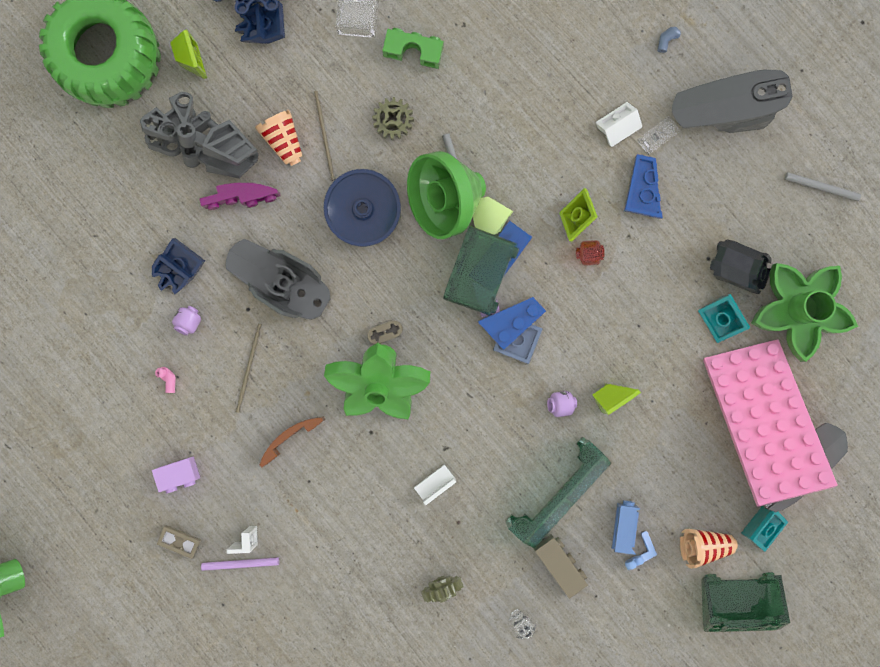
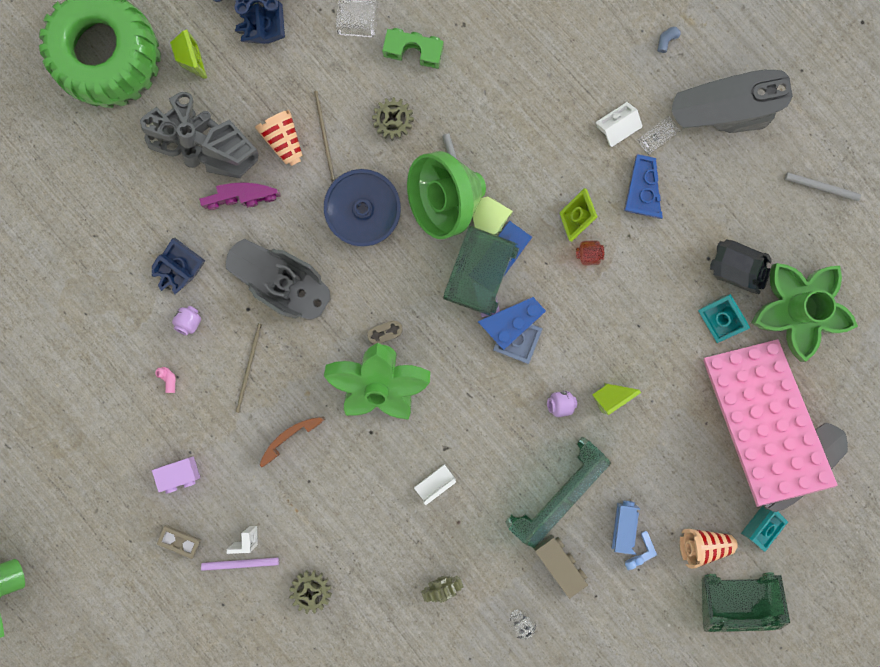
none -> olive gear [289,570,332,614]

